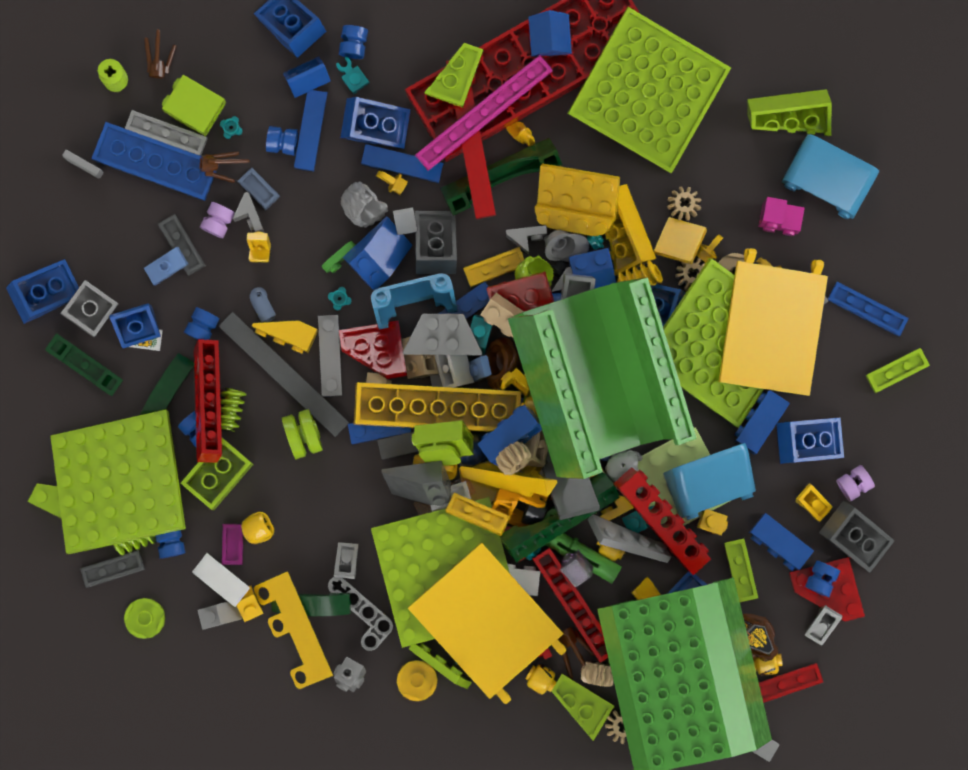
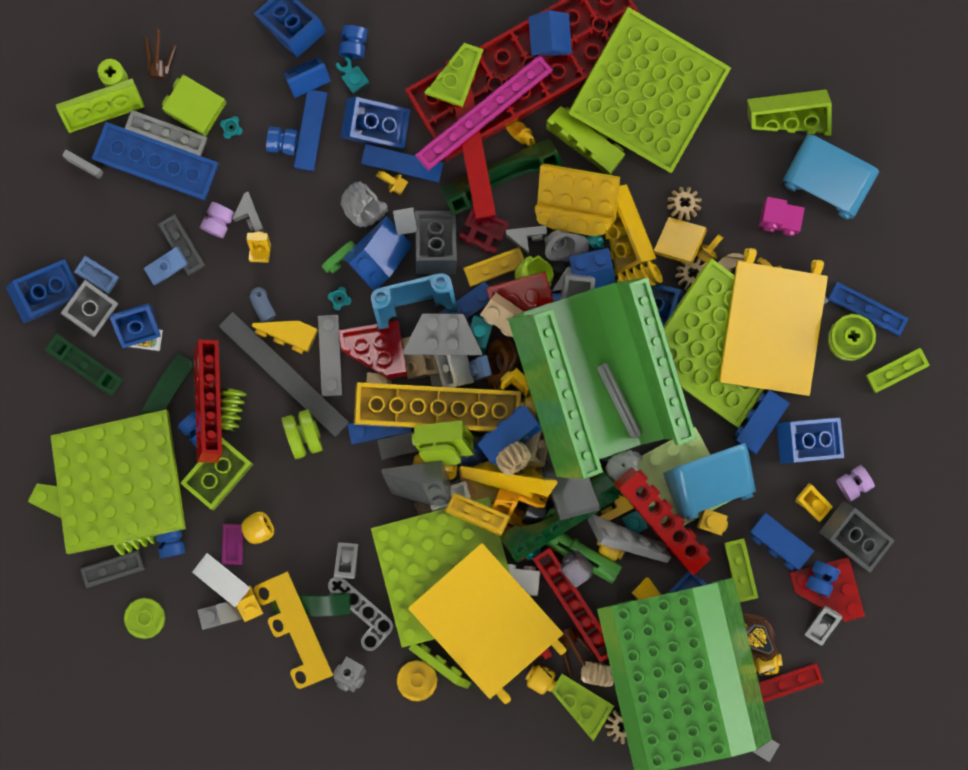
blue wheel [184,307,220,340] -> none
reddish brown plant [200,151,250,183] -> none
sand blue tile [237,168,280,210] -> none
none -> lime tile [56,78,145,133]
none -> medium blue plate [74,256,120,294]
none -> dark red plate [459,207,509,254]
none -> lime wedge [546,106,625,175]
none -> light grey axle [597,363,641,438]
none -> lime wheel [828,314,876,361]

